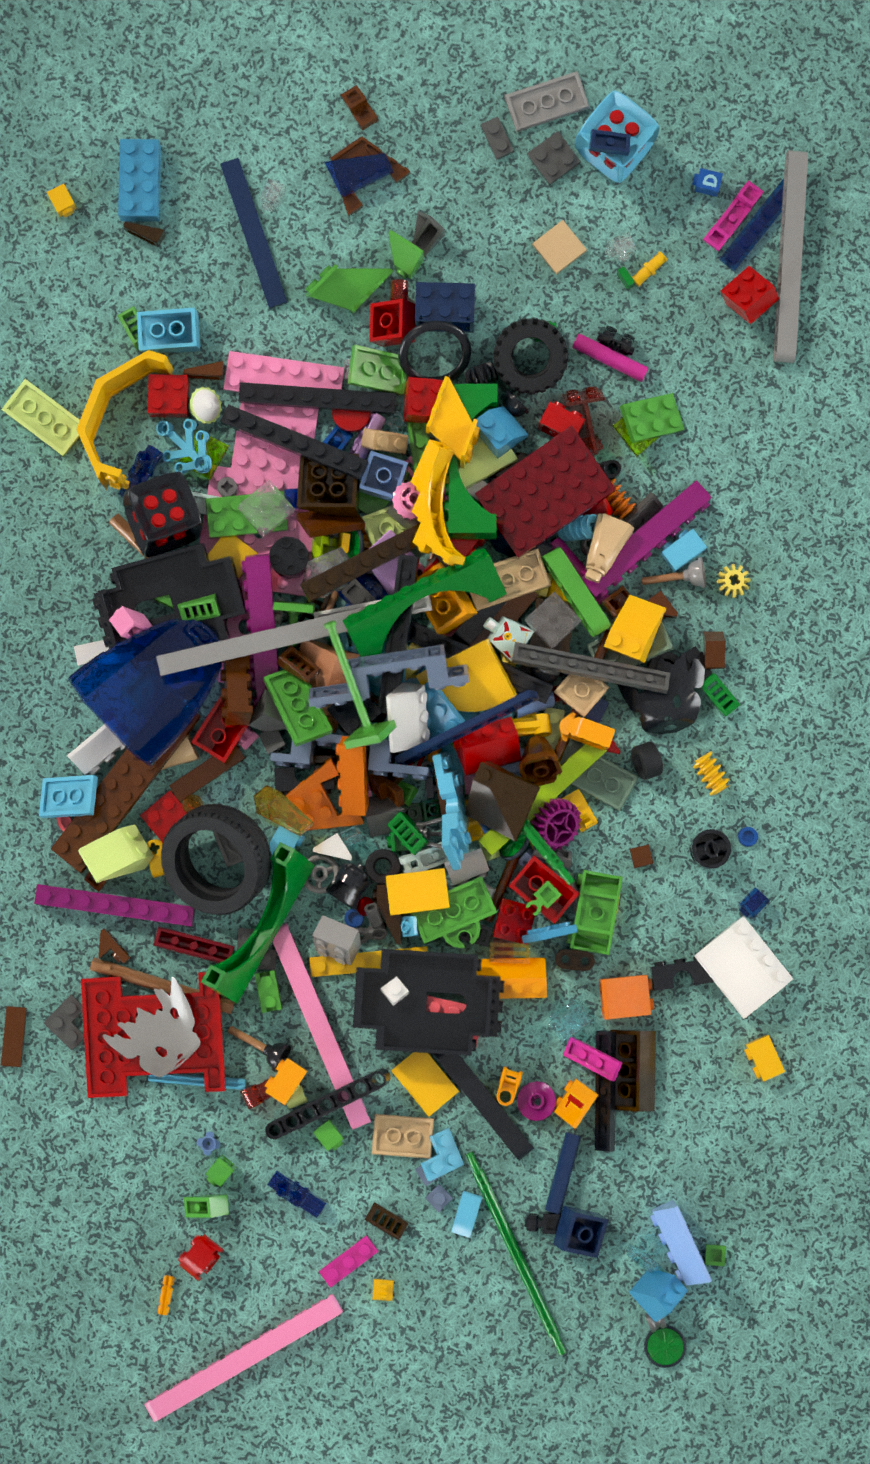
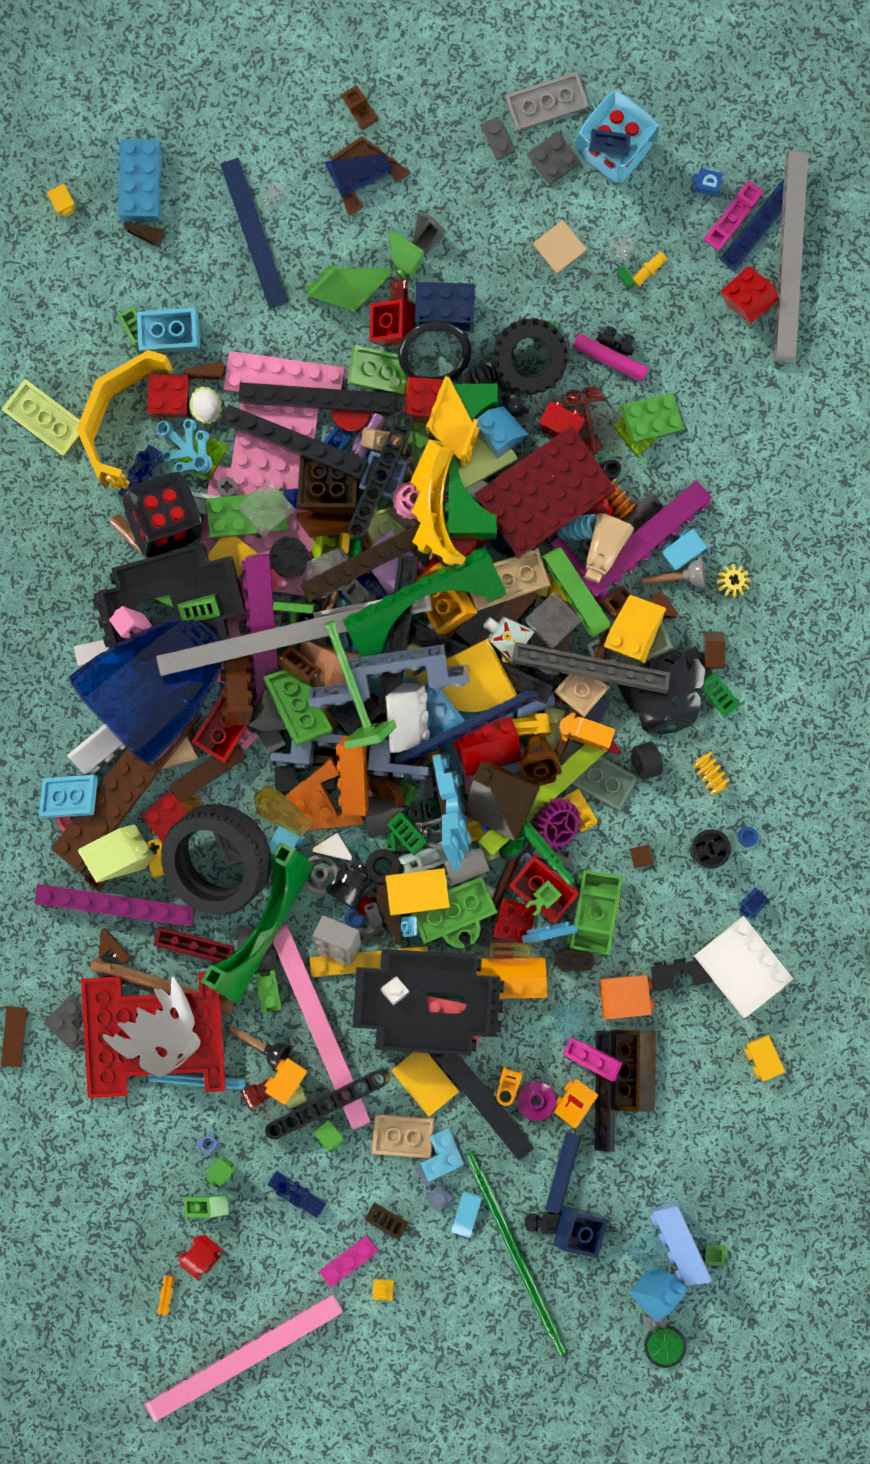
none -> black beam [348,412,414,541]

